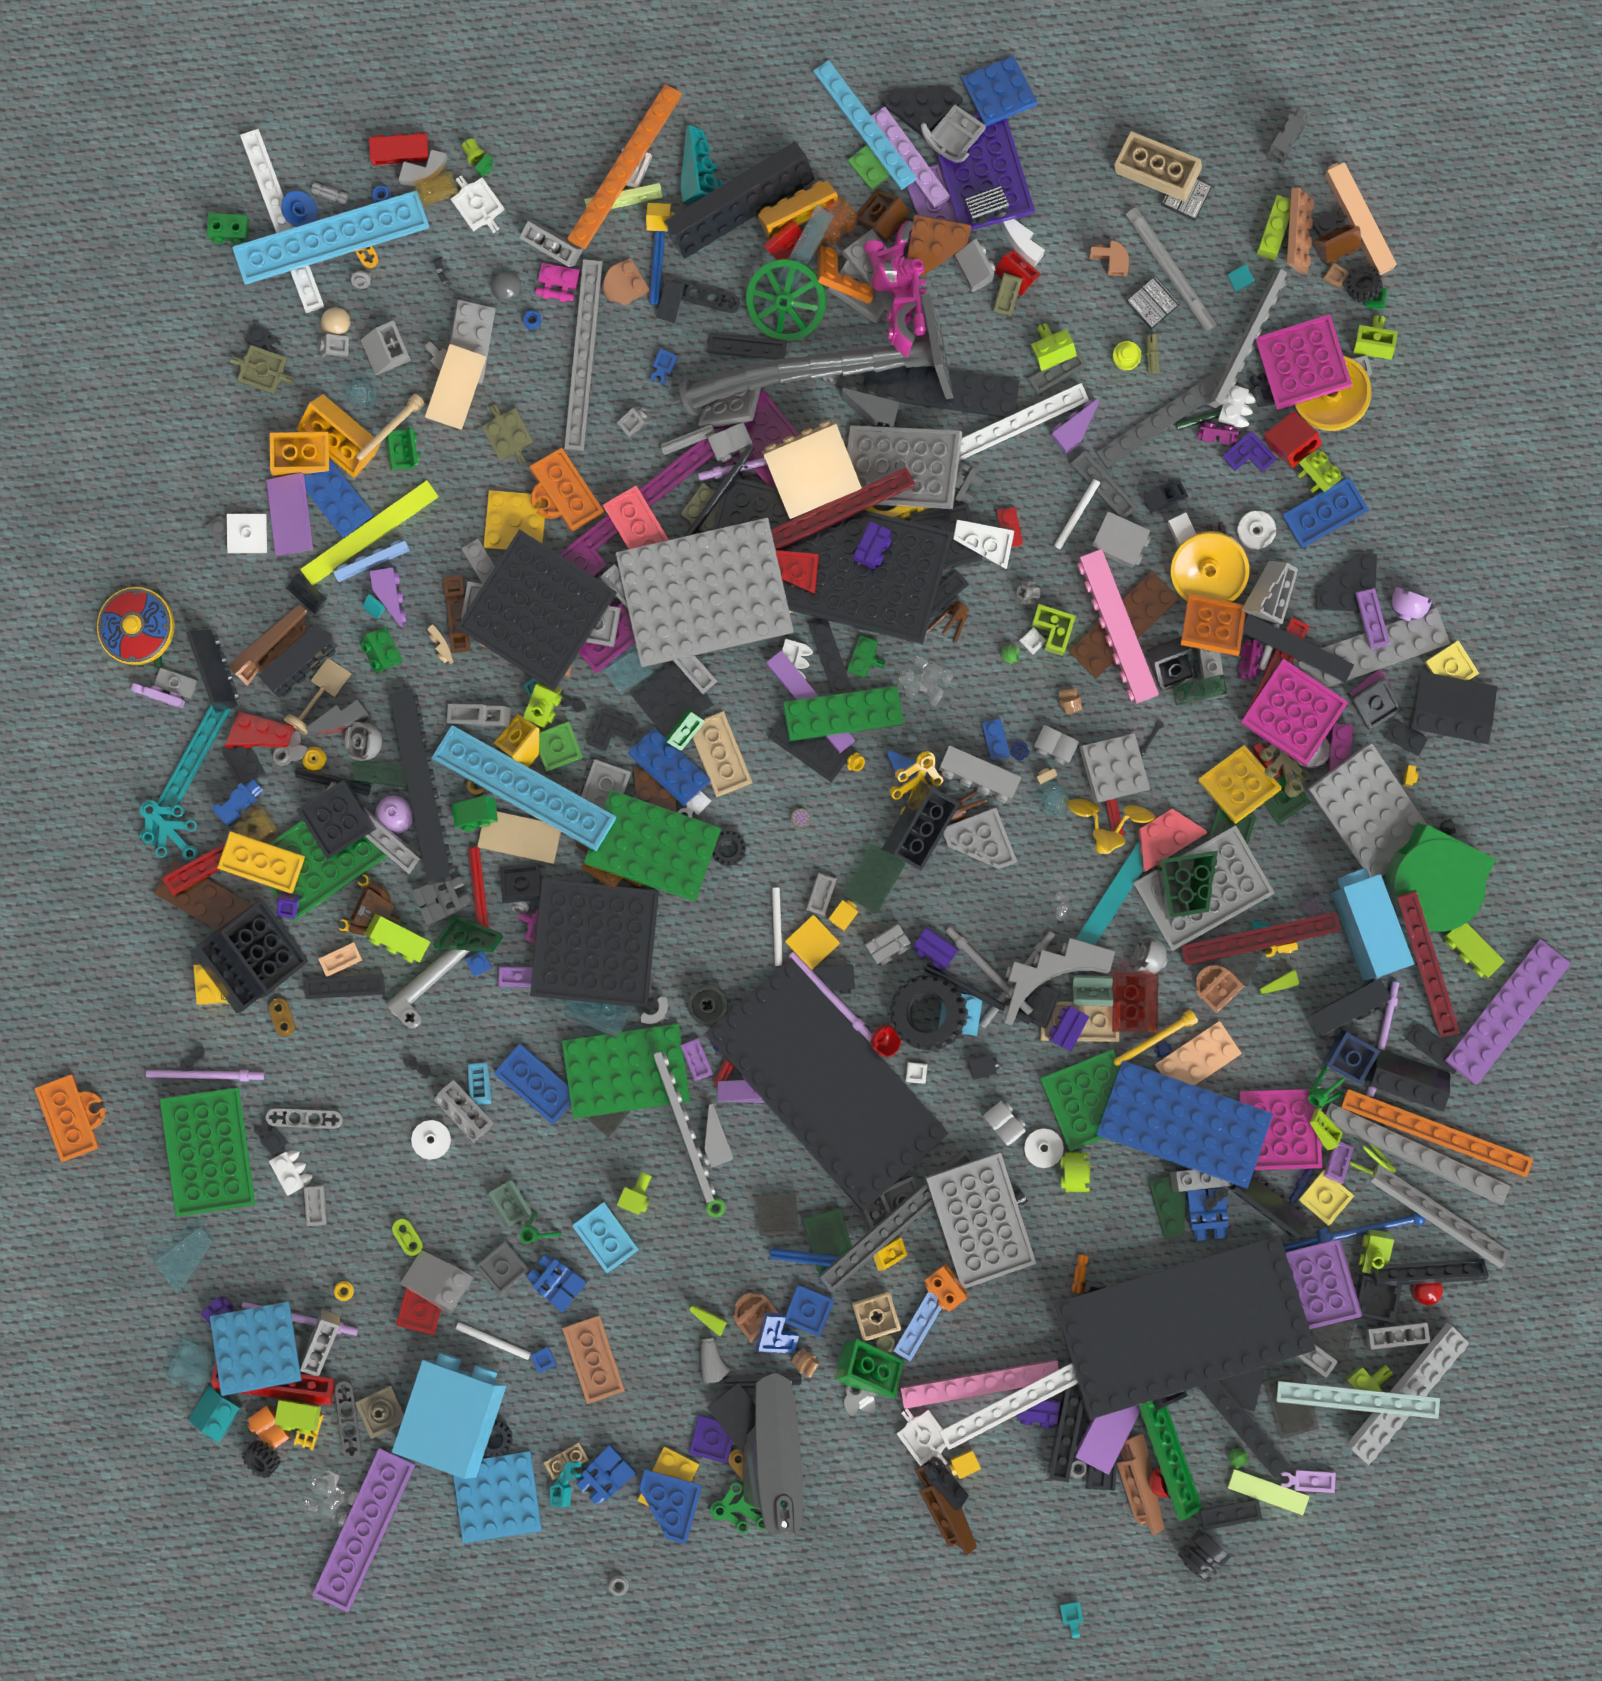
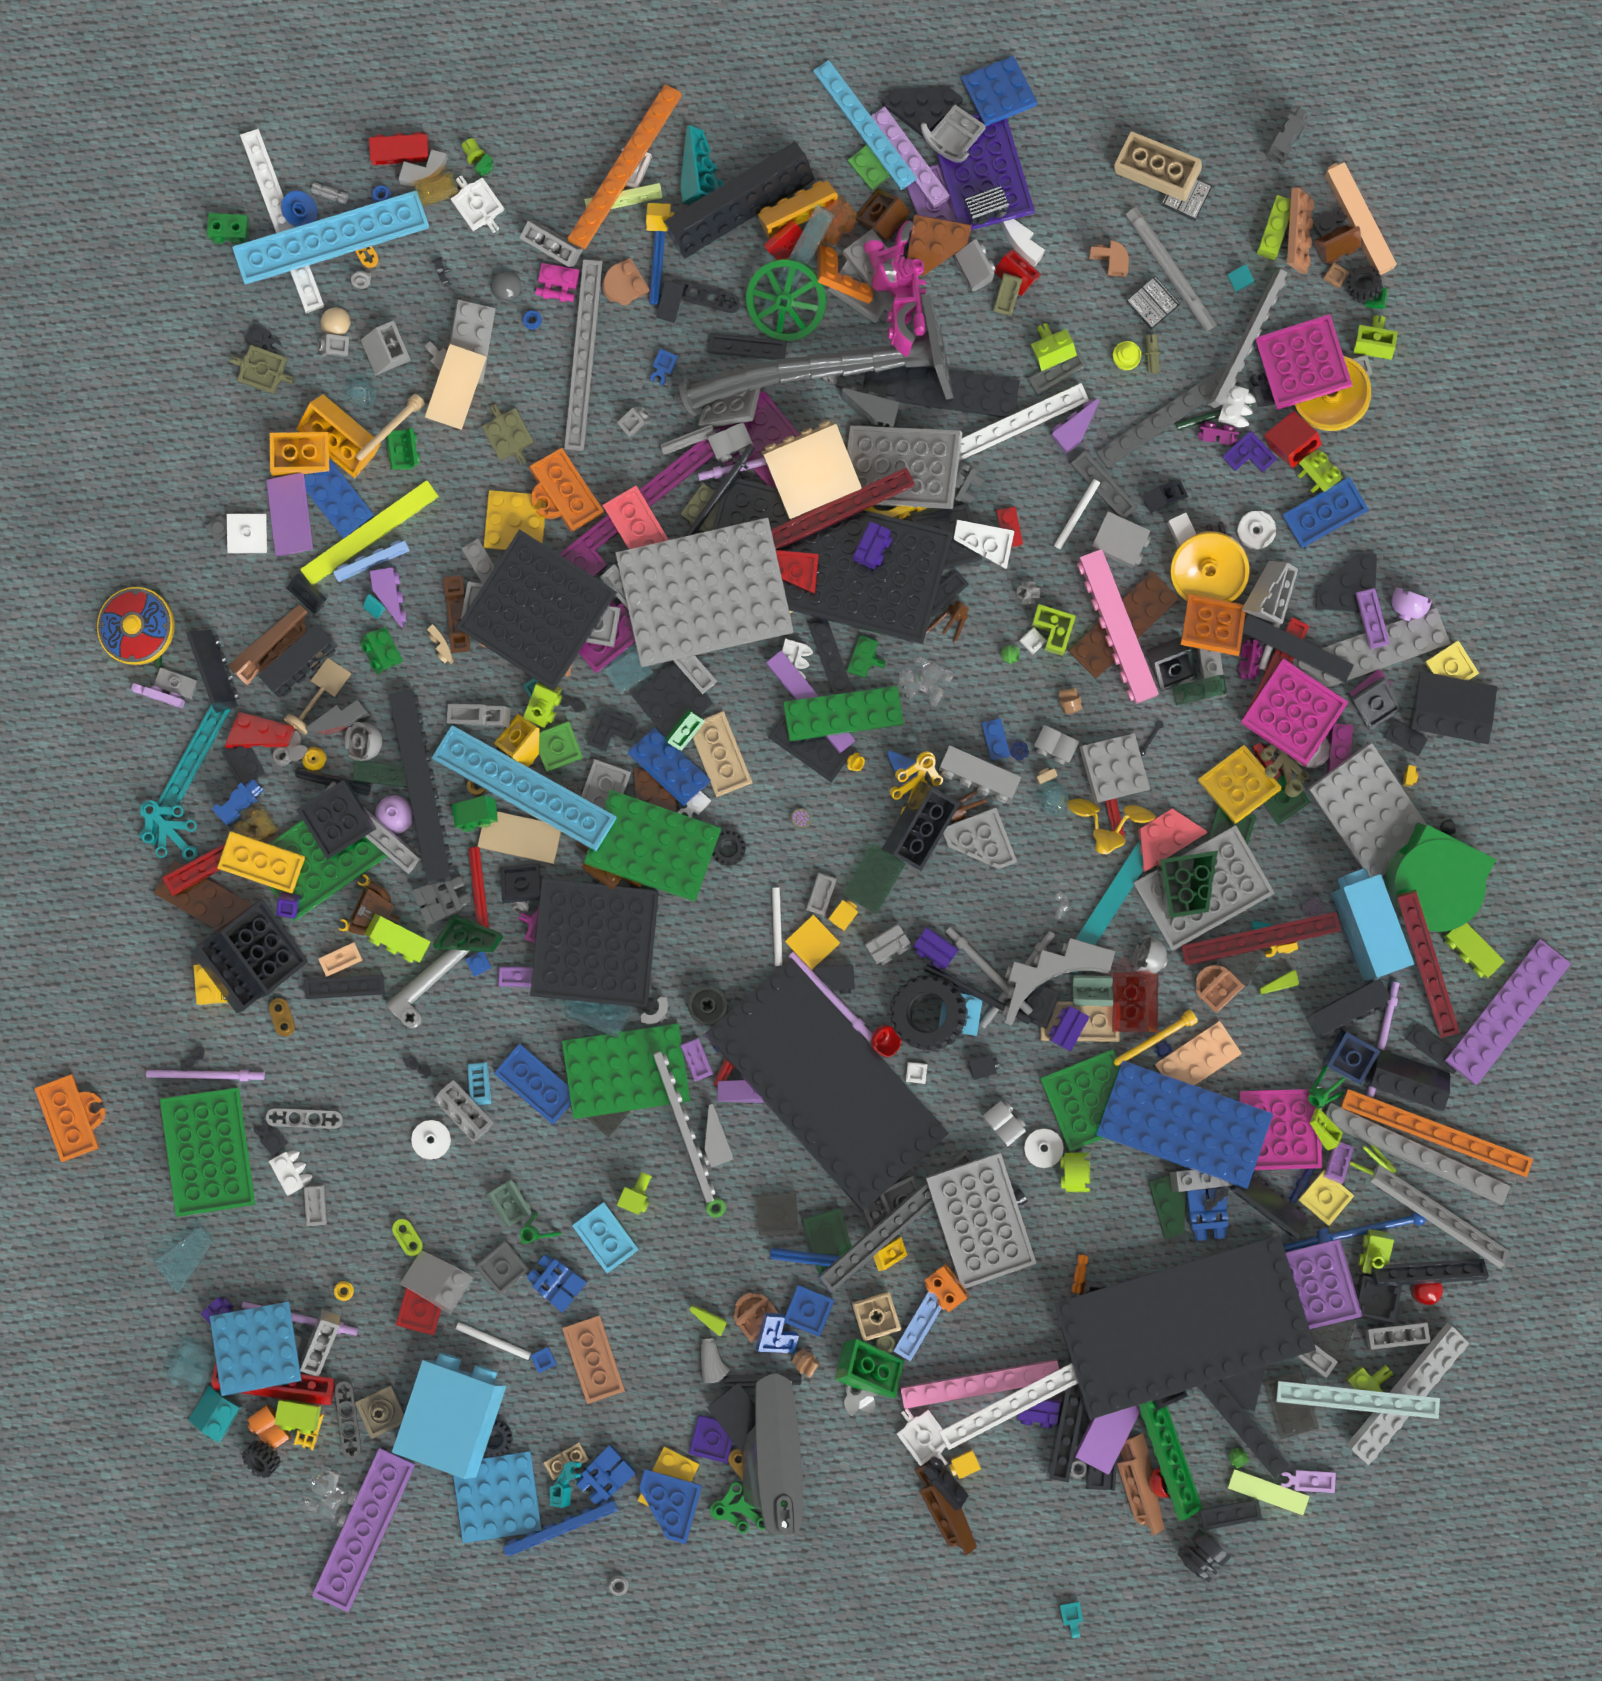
none -> blue plate [503,1500,619,1557]

